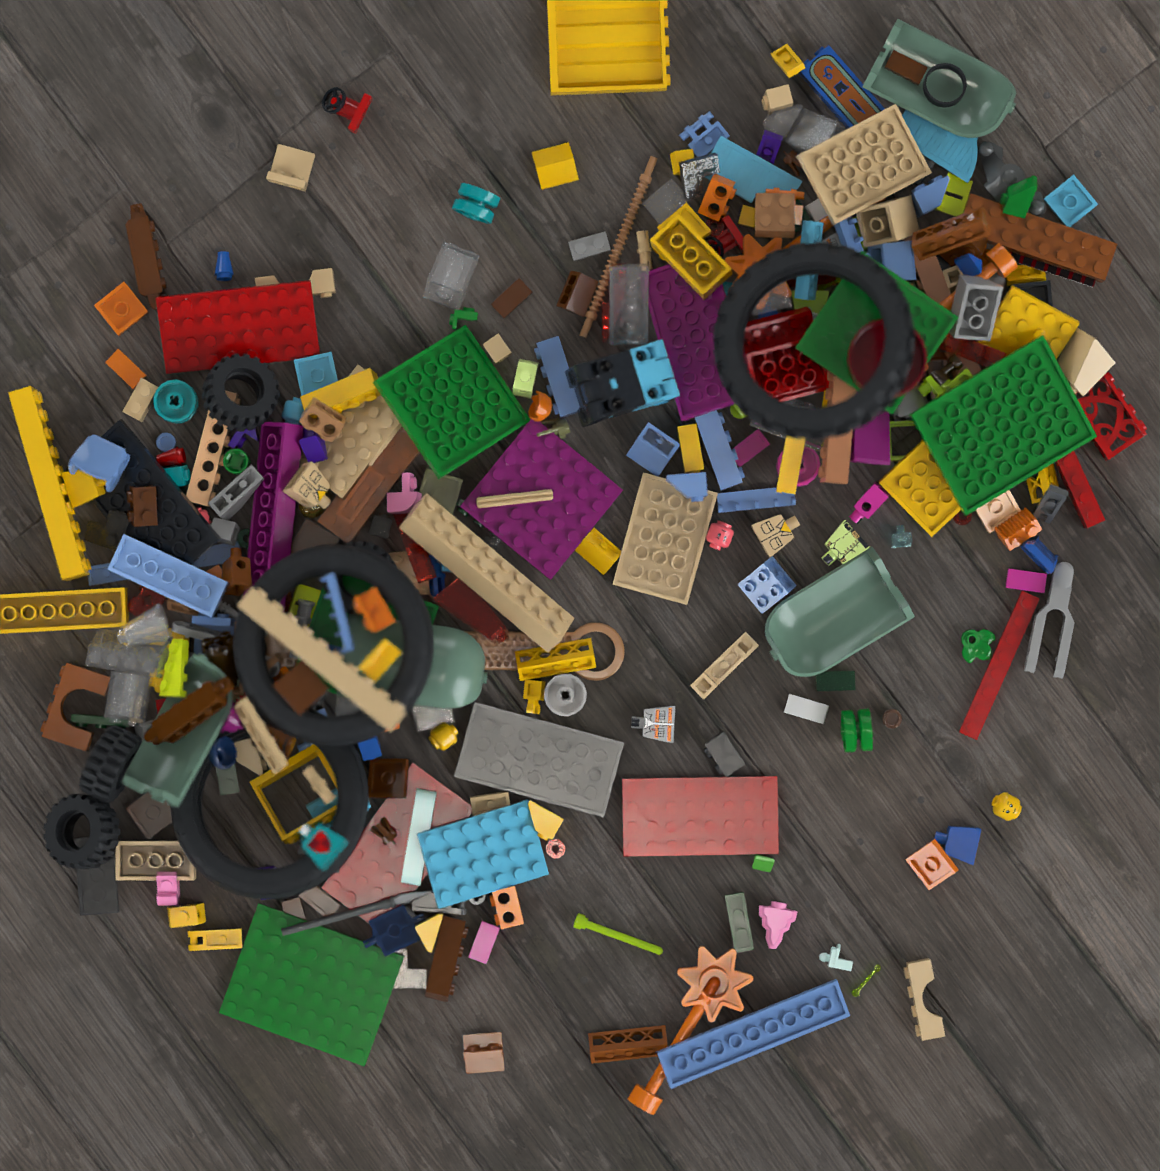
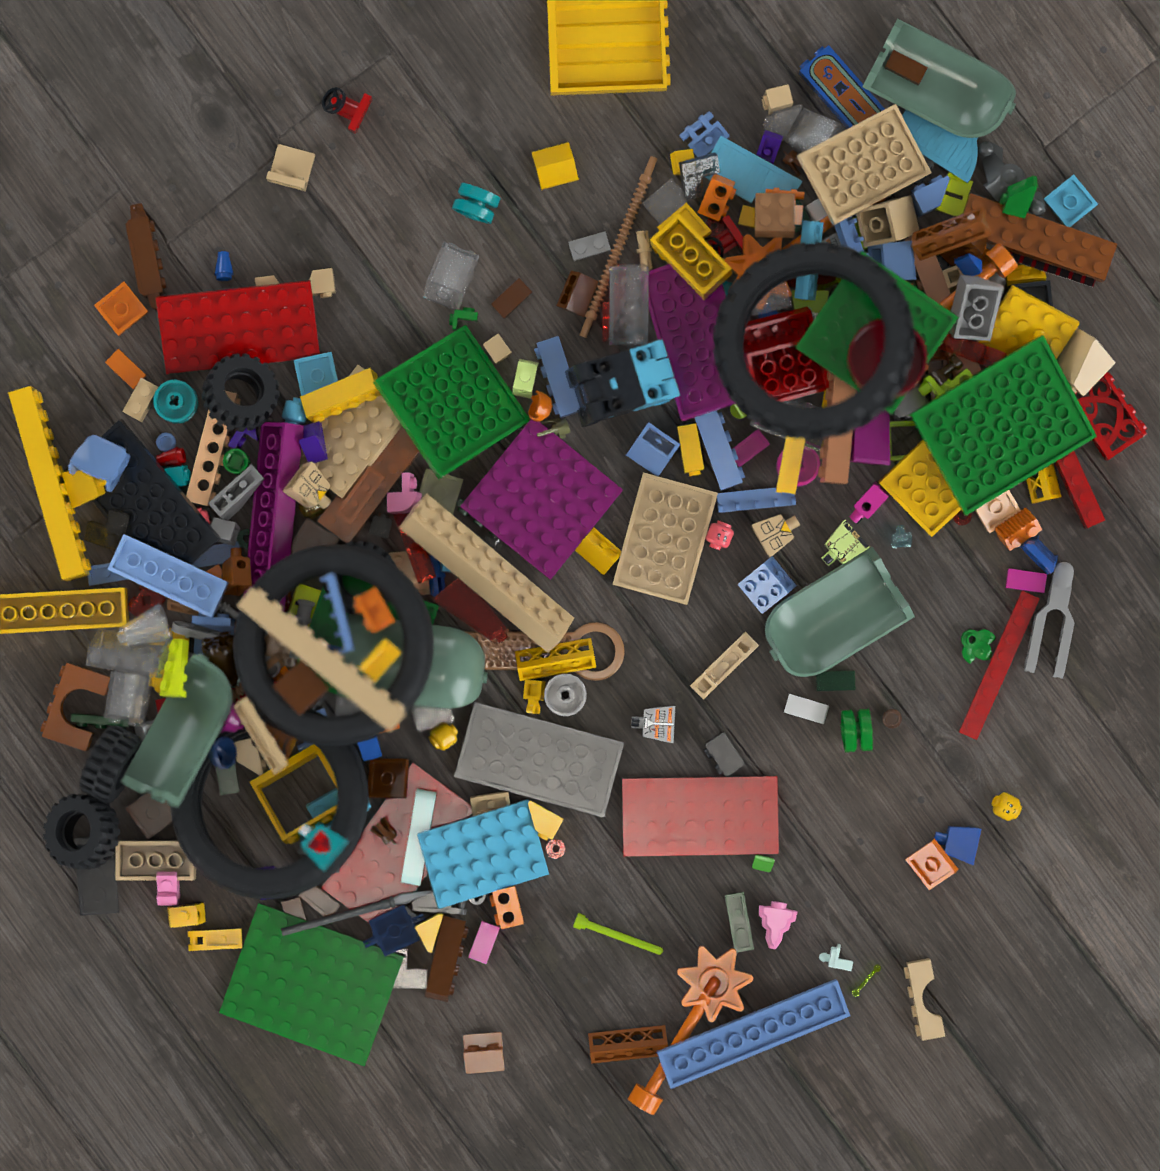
reddish brown bracket [127,486,158,527] -> none
reddish brown hinge [143,677,234,745] -> none
medium nougat brick [299,397,346,442] -> none
tan pin [303,766,336,804] -> none
tan axle [476,489,553,508] -> none
medium blue slope [666,472,708,502] -> none
yellow plate [771,44,805,78] -> none
black tyre [923,63,967,107] -> none
dark grey plate [1032,484,1069,524] -> none

